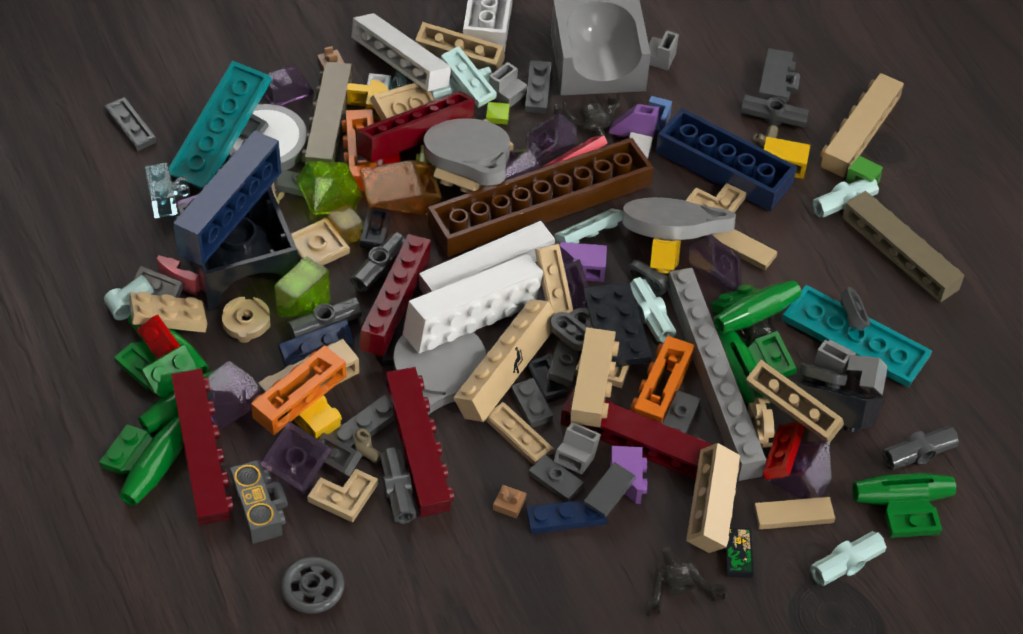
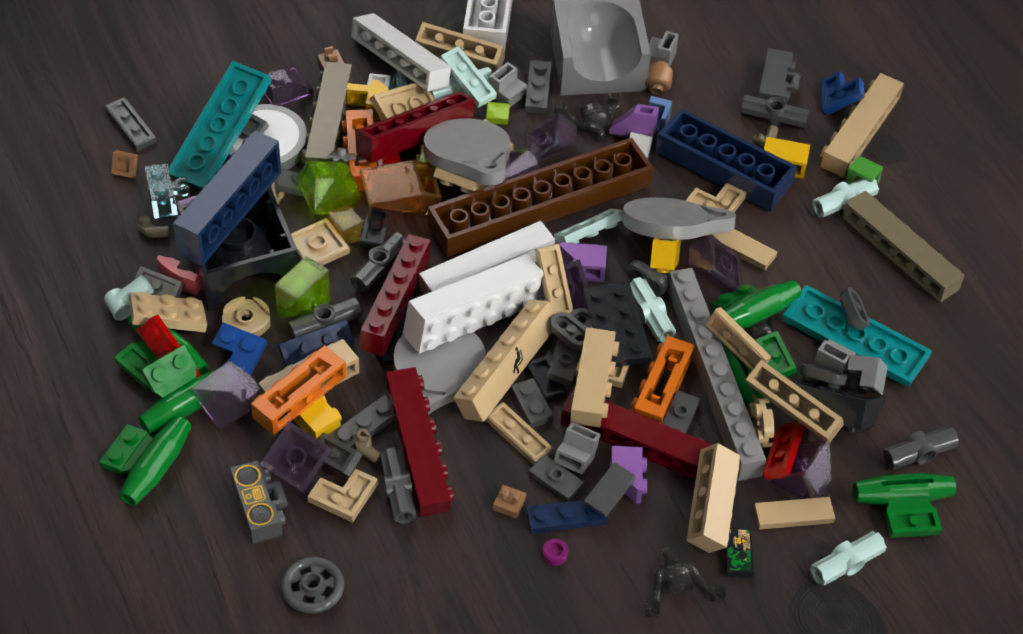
dark red brick [171,369,234,525] -> none
coral plate [542,135,608,168] -> none
none -> medium nougat tile [111,150,138,178]
none -> dark tan arm [137,216,169,238]
none -> blue plate [212,322,268,385]
none -> light grey plant [326,148,356,162]
none -> magenta tile [542,539,568,566]
none -> medium nougat head [645,61,673,95]
none -> tan tile [706,307,771,371]
none -> blue plate [821,71,865,115]

